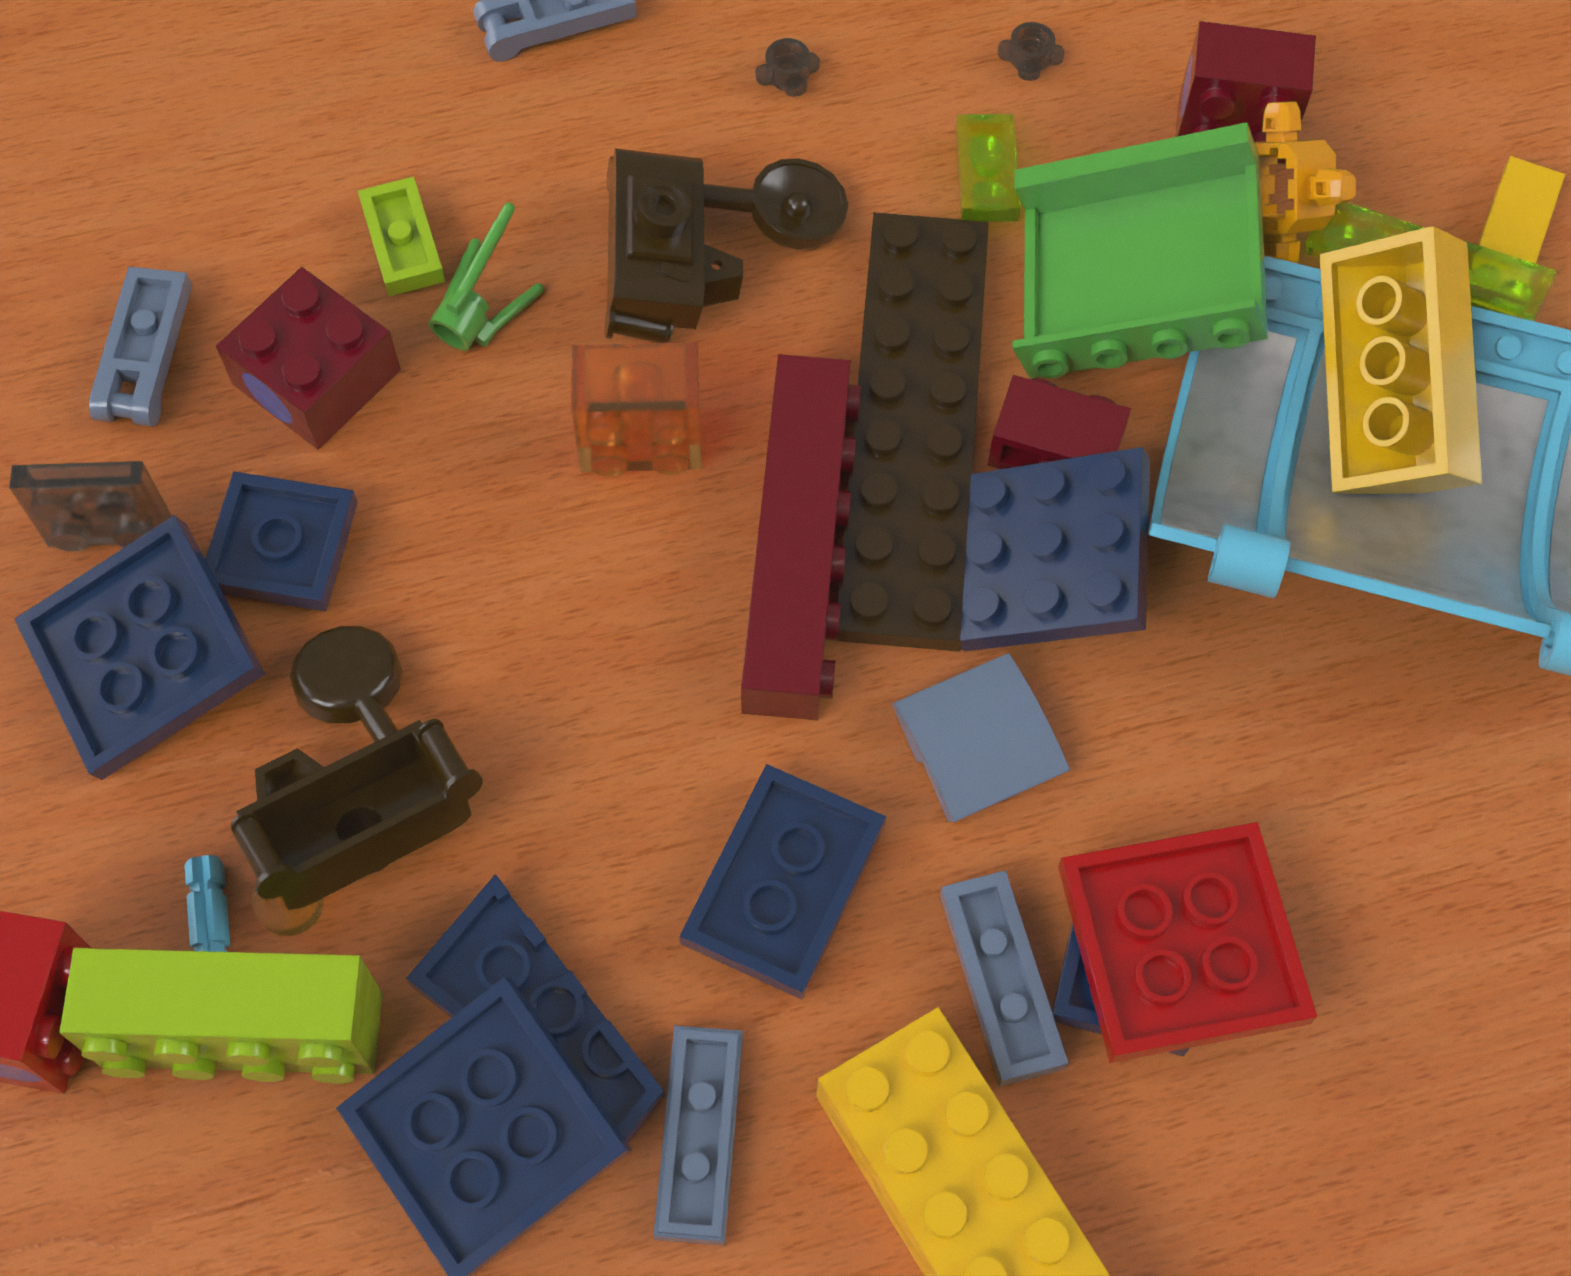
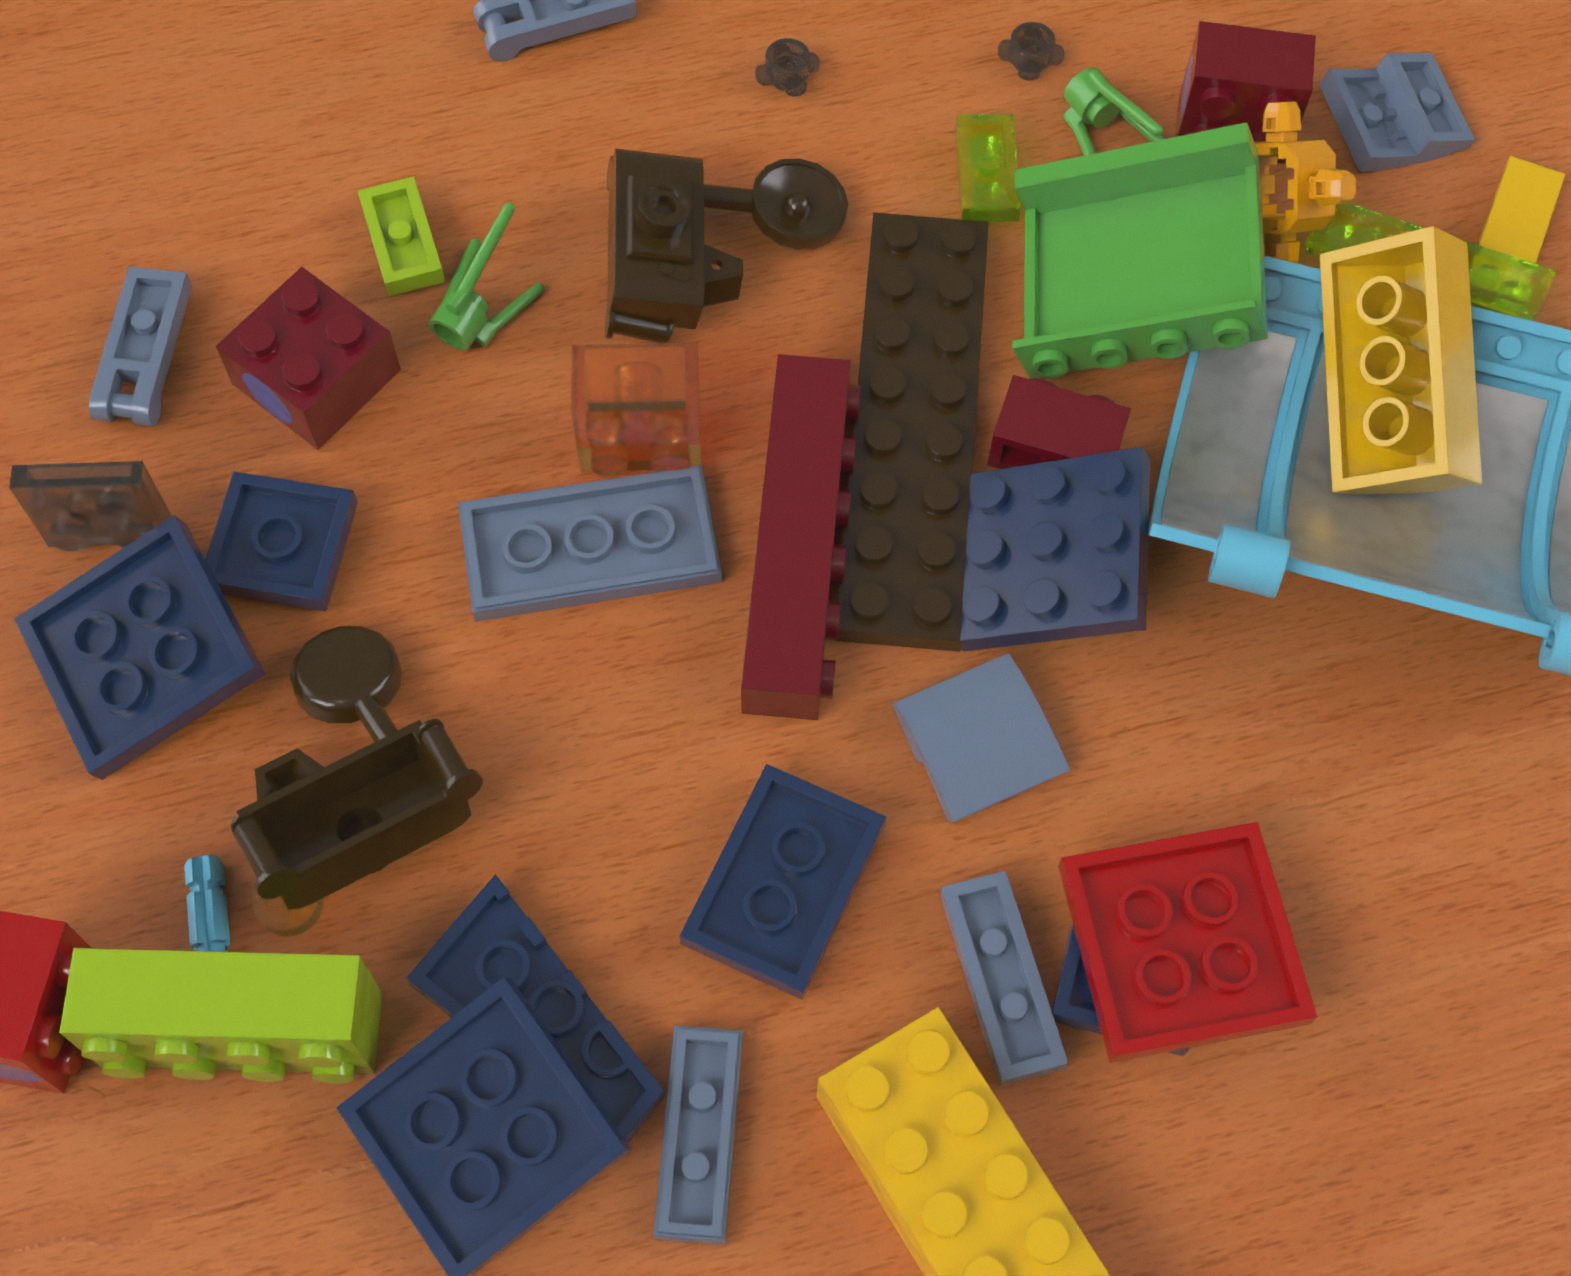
none -> sand blue tile [458,465,722,622]
none -> bright green plant [1063,67,1166,156]
none -> sand blue slope [1319,53,1475,172]

